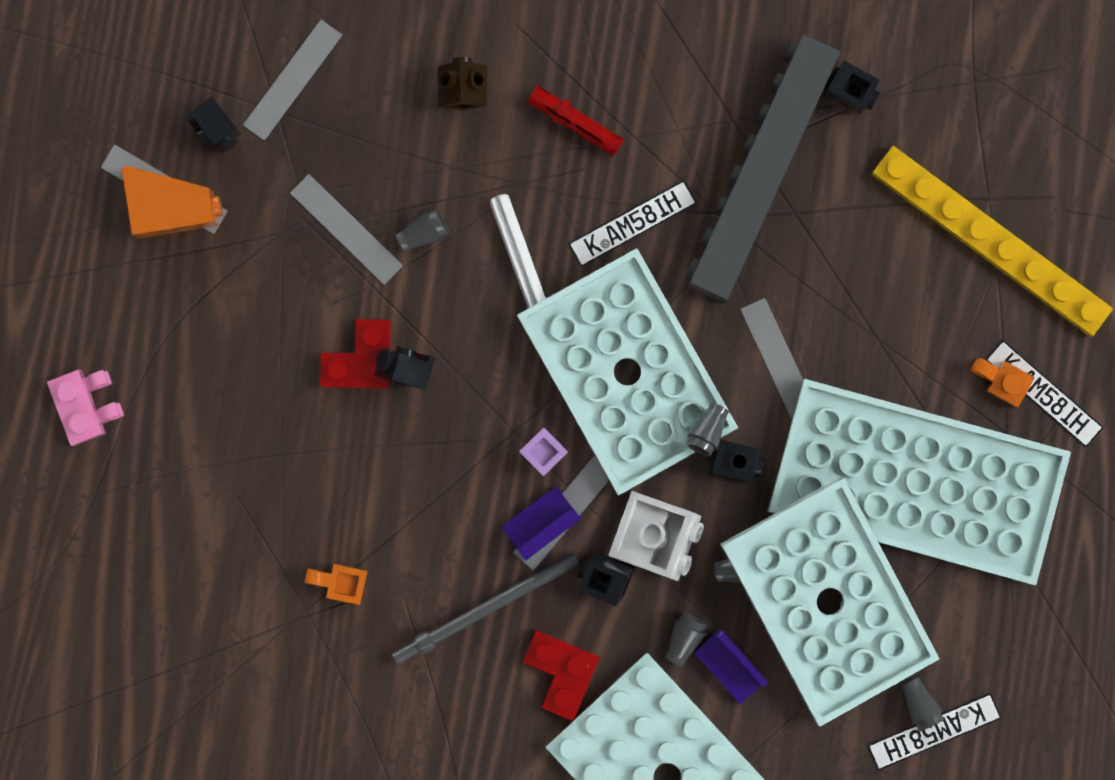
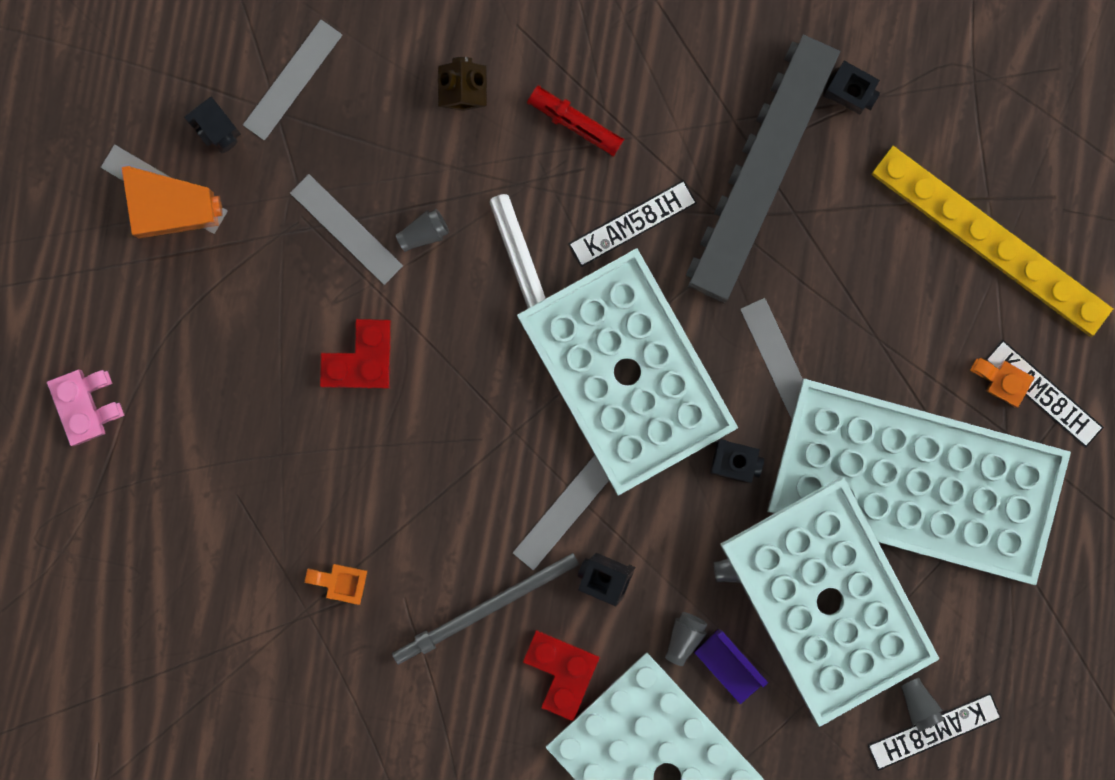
black brick [374,346,435,390] -> none
dark purple panel [503,487,581,561] -> none
lavender tile [519,428,568,476] -> none
white plate [608,491,704,581] -> none
dark grey cone [686,402,729,457] -> none

